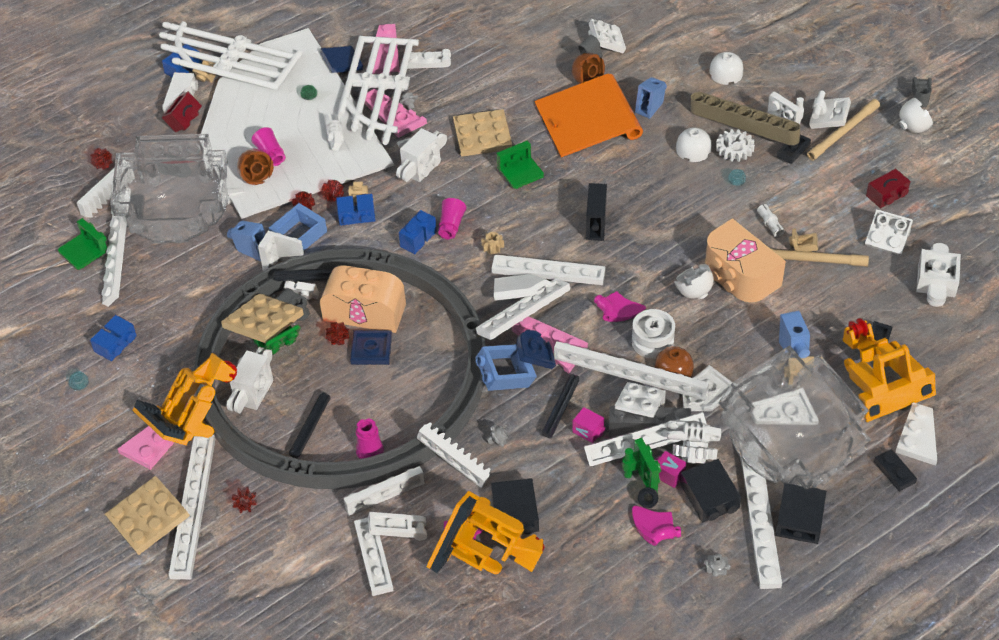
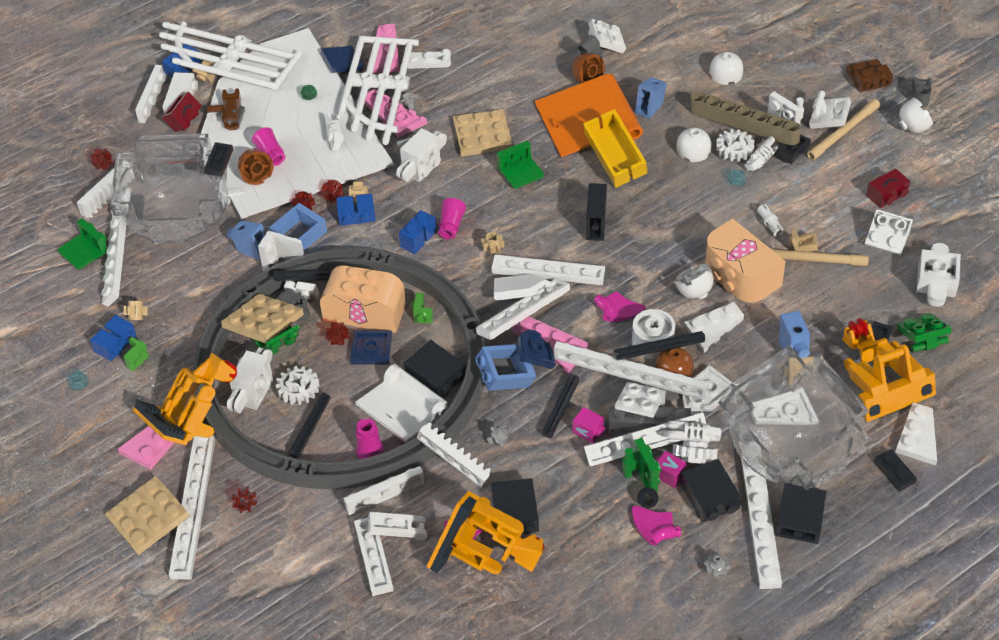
none -> tan gear [123,301,148,320]
none -> bright green bracket [123,337,149,371]
none -> white plate [135,65,166,123]
none -> black plate [204,142,233,177]
none -> reddish brown piece [207,88,245,130]
none -> white gear [276,366,320,405]
none -> white door [355,364,448,443]
none -> black brick [404,340,466,397]
none -> bright green bracket [411,293,433,323]
none -> yellow piece [583,109,647,188]
none -> black axle [613,331,705,361]
none -> white wing [684,302,744,353]
none -> white hinge [745,136,779,171]
none -> reddish brown plate [846,59,893,92]
none -> green plate [897,313,951,353]

